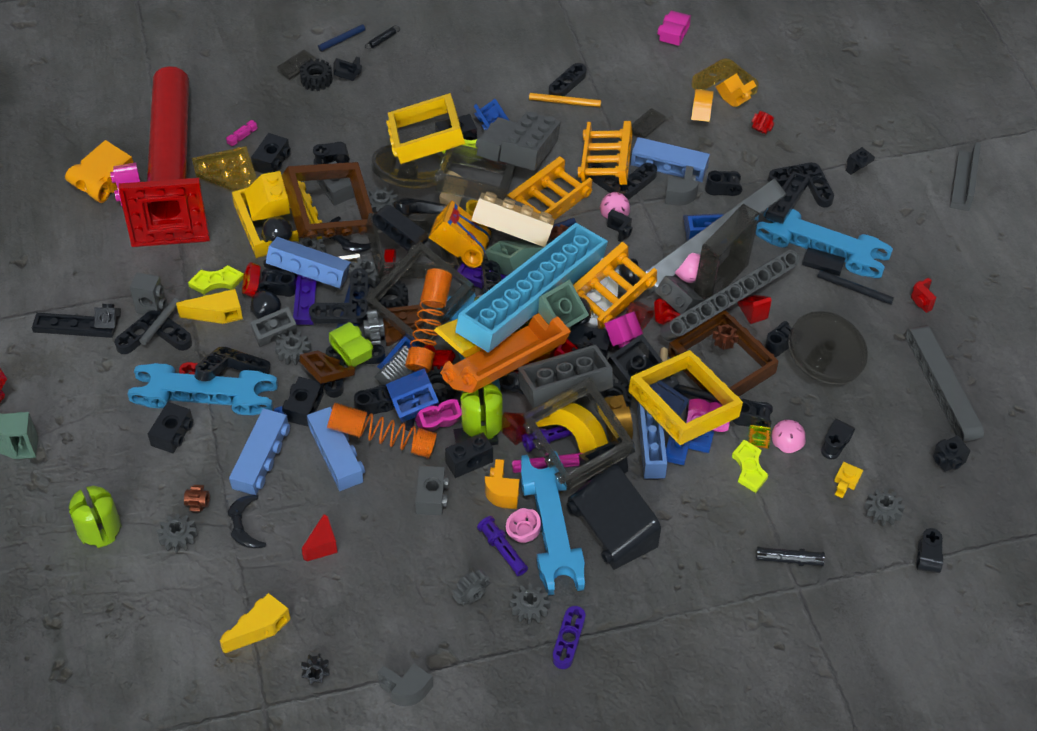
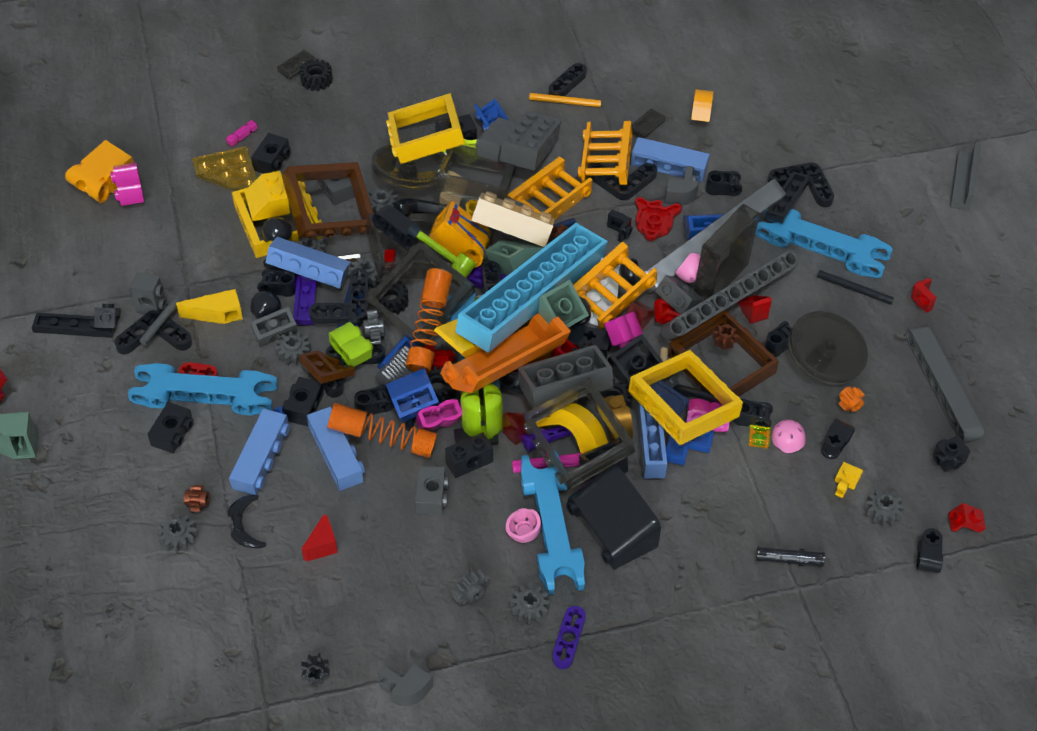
lime cylinder [68,486,122,548] -> none
red piece [118,66,210,247] -> none
neon yellow tile [188,265,244,295] -> none
black beam [194,347,271,381] -> none
yellow slope [220,593,291,653] -> none
red beam [242,262,261,297] -> none
black piece [313,142,350,165] -> none
dark blue bar [318,24,365,52] -> none
black piece [329,216,375,252] -> none
black bracket [333,57,362,81] -> none
black piece [365,25,400,49] -> none
reddish brown wing [382,304,424,346] -> none
dark purple pin [477,516,528,576] -> none
light orange brick [485,459,519,509] -> none
bright pink helmet [600,192,630,219] -> none
dark pink brick [657,10,691,46] -> none
clear yellow beam [692,58,759,95] -> none
light orange brick [716,73,756,107] -> none
neon yellow tile [732,440,768,493] -> none
red gear [751,111,774,134] -> none
black tile [802,247,845,276] -> none
black bracket [845,147,875,175] -> none
none -> lime piece [405,221,477,280]
none -> red tile [635,197,682,241]
none -> orange gear [838,386,865,412]
none -> red bracket [948,503,986,533]

